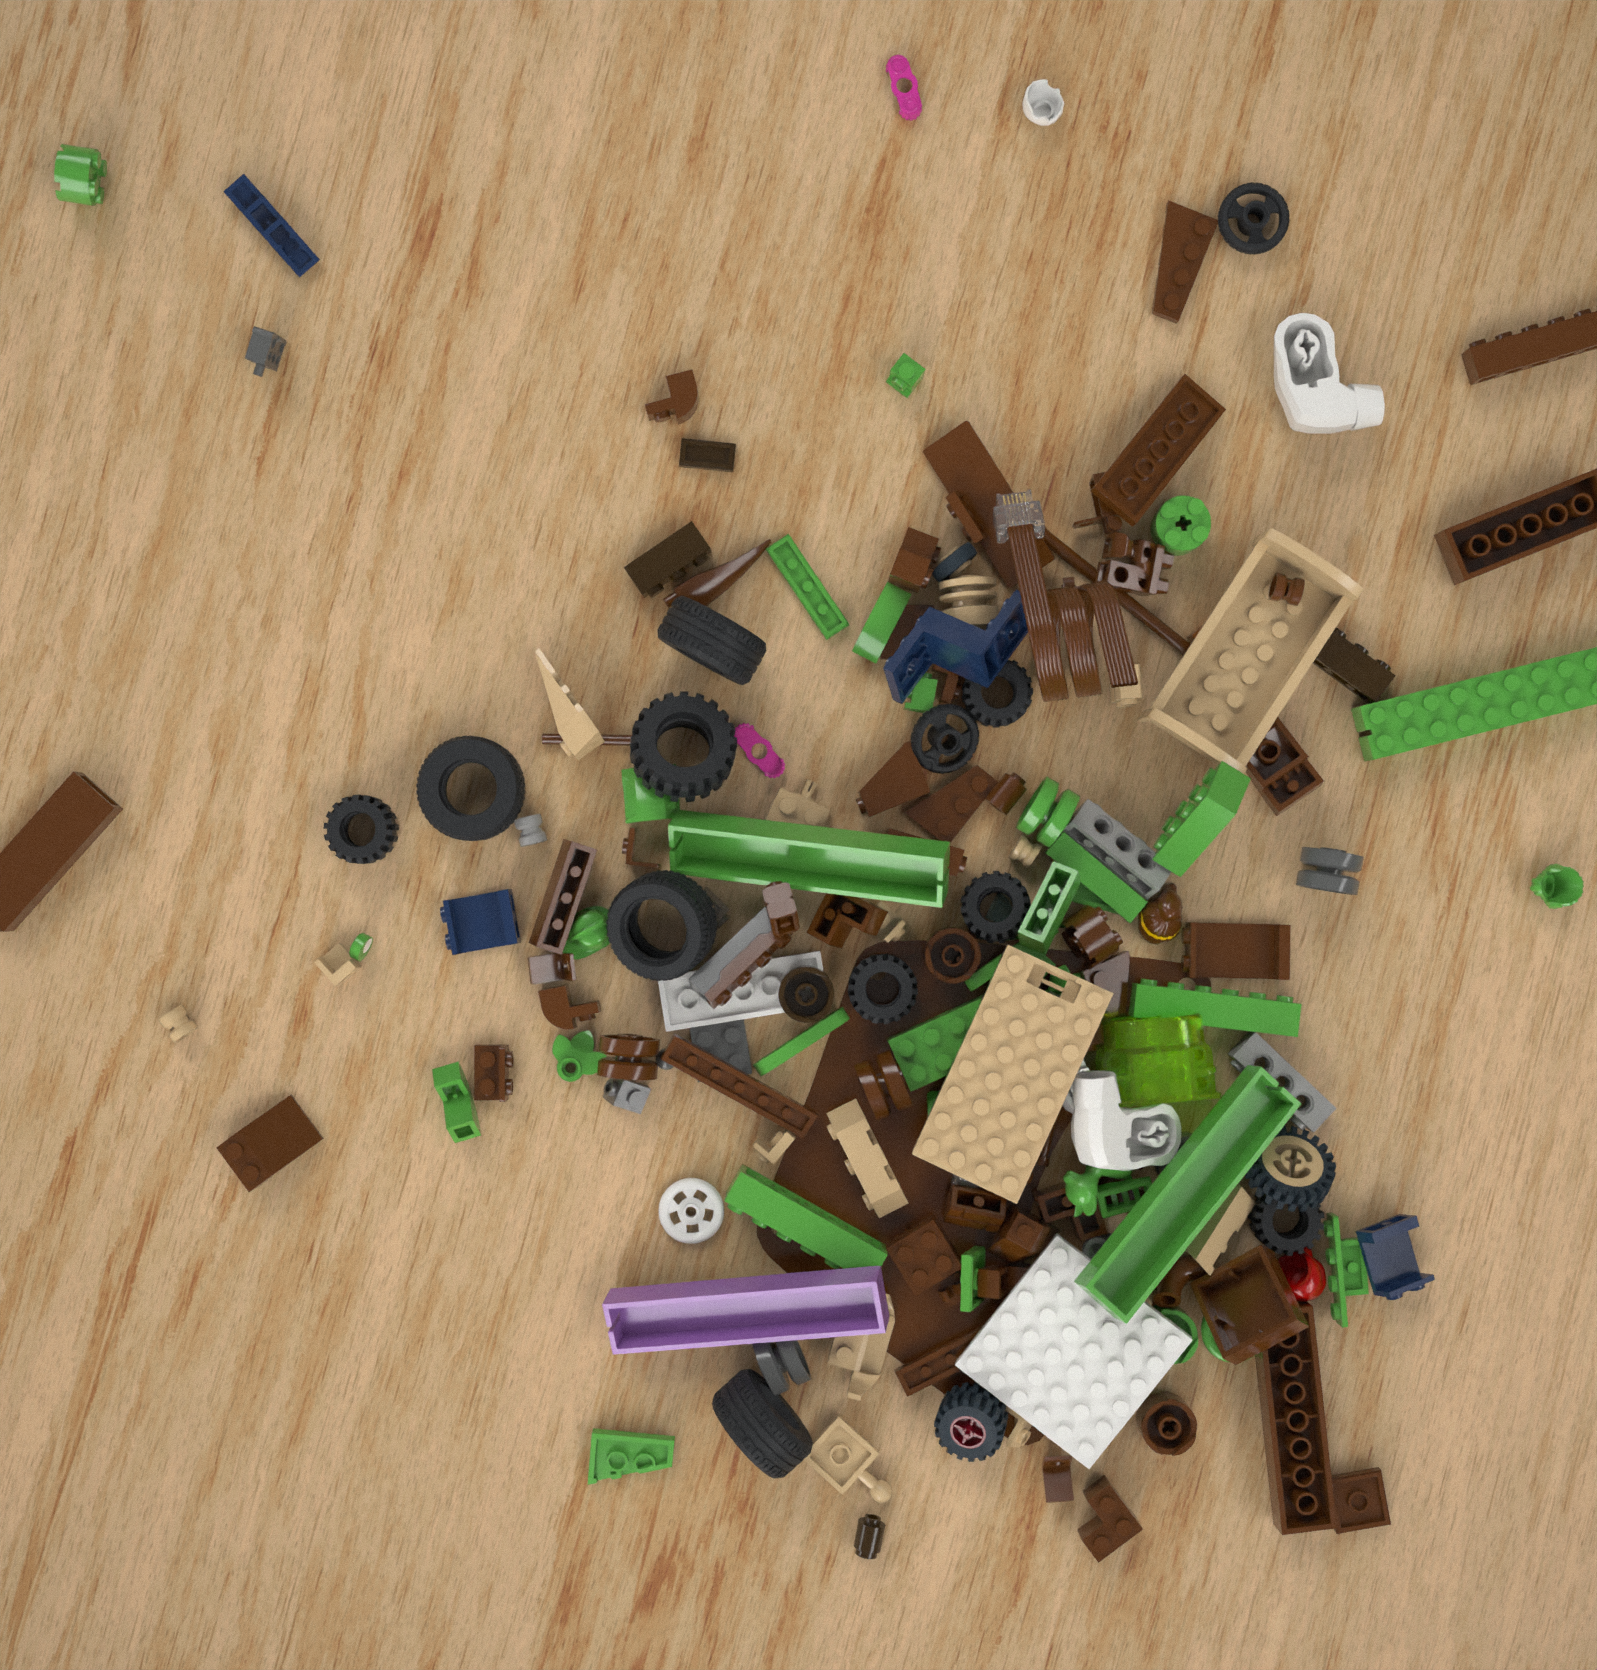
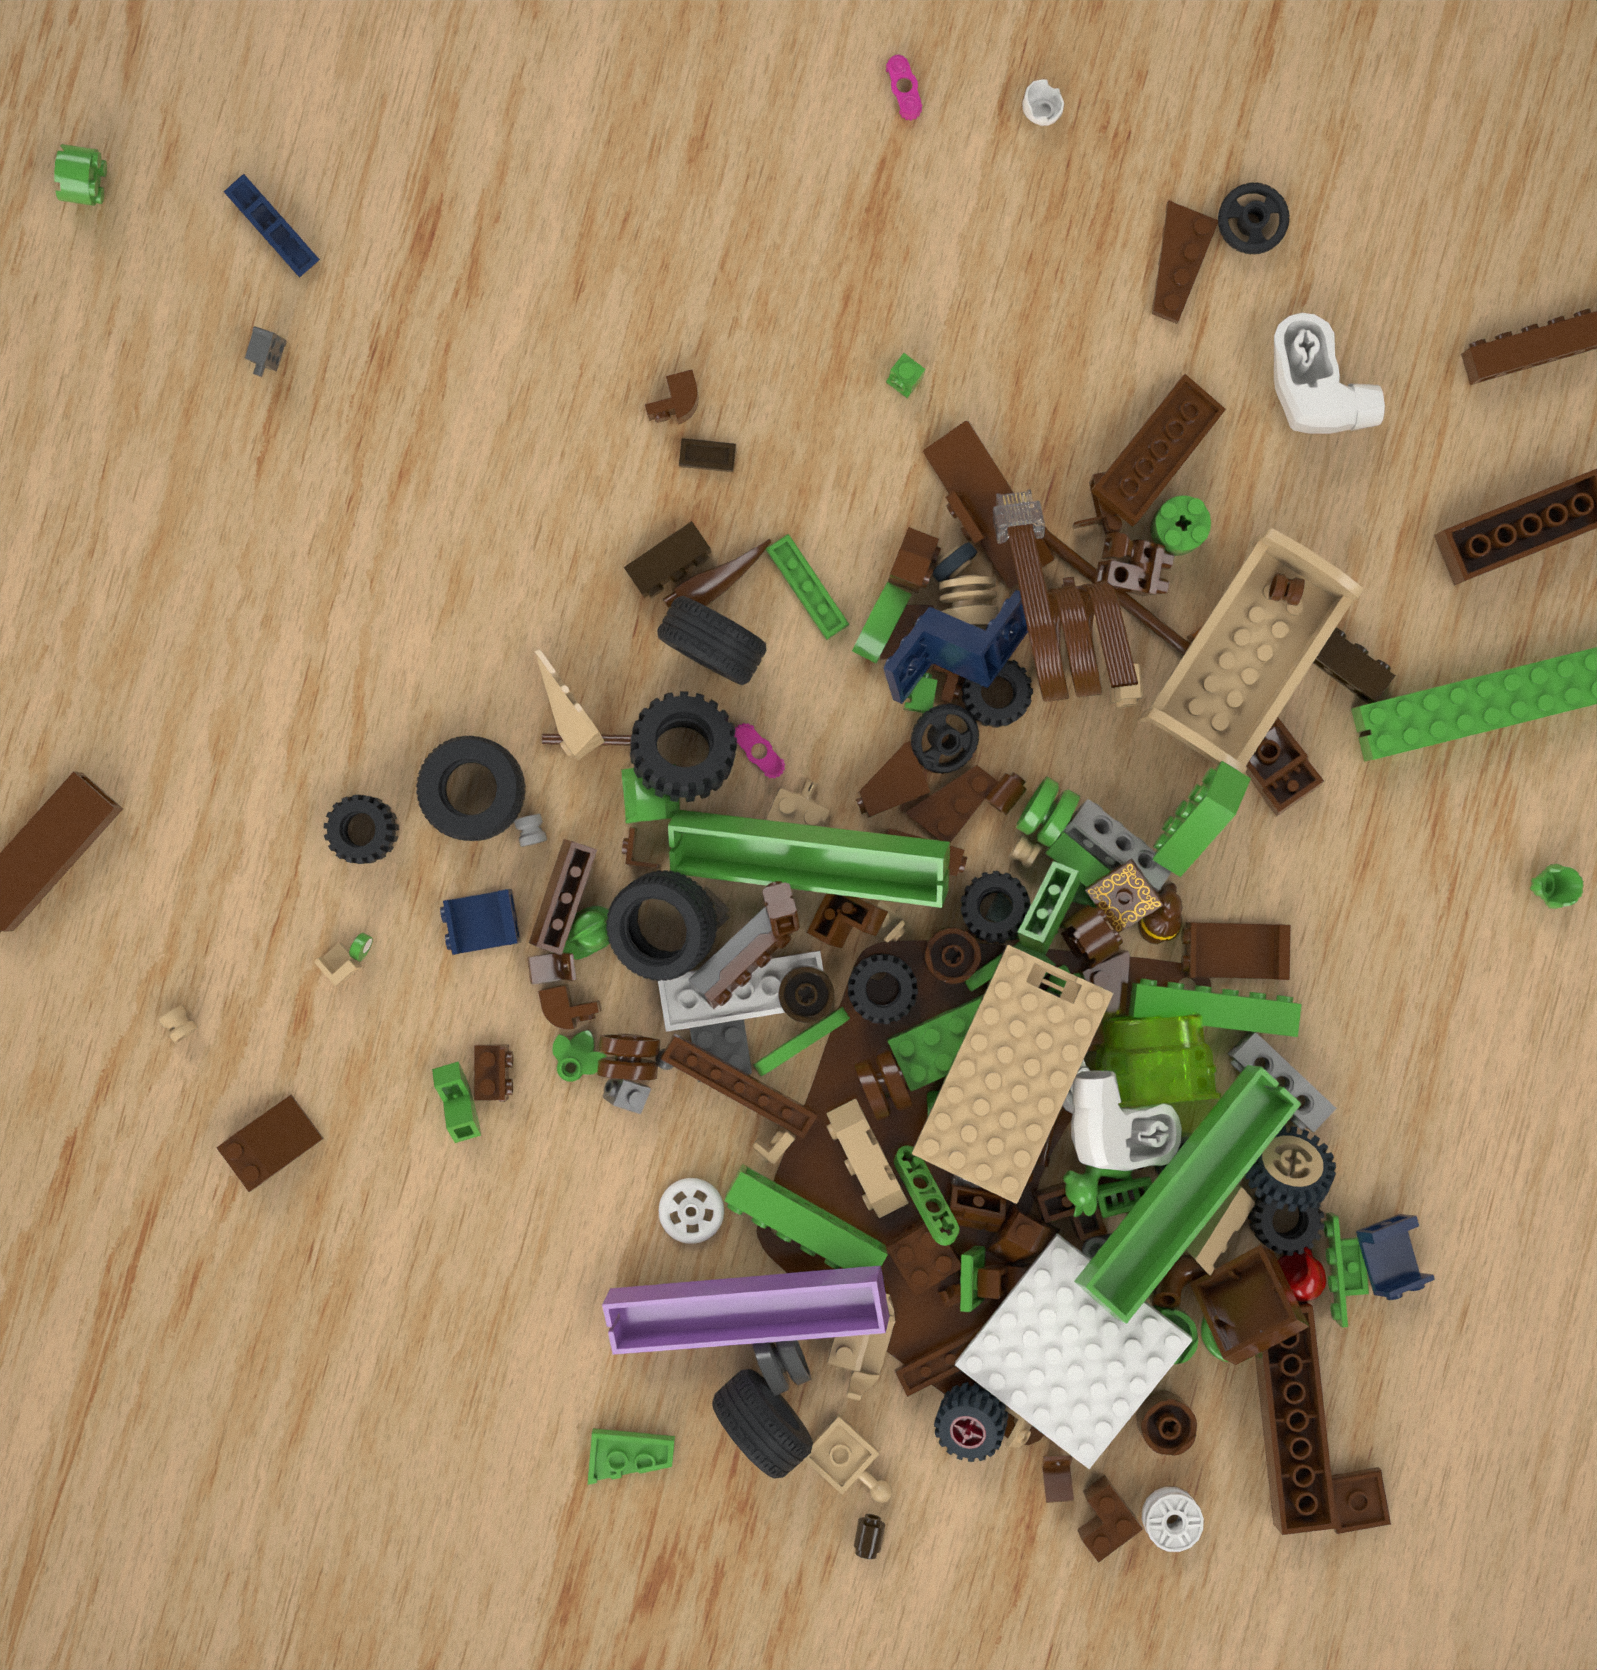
dark grey wheel [1296,847,1364,895] -> none
none -> bright green beam [894,1145,959,1246]
none -> plate [1085,858,1164,933]
none -> white wheel [1141,1487,1204,1552]

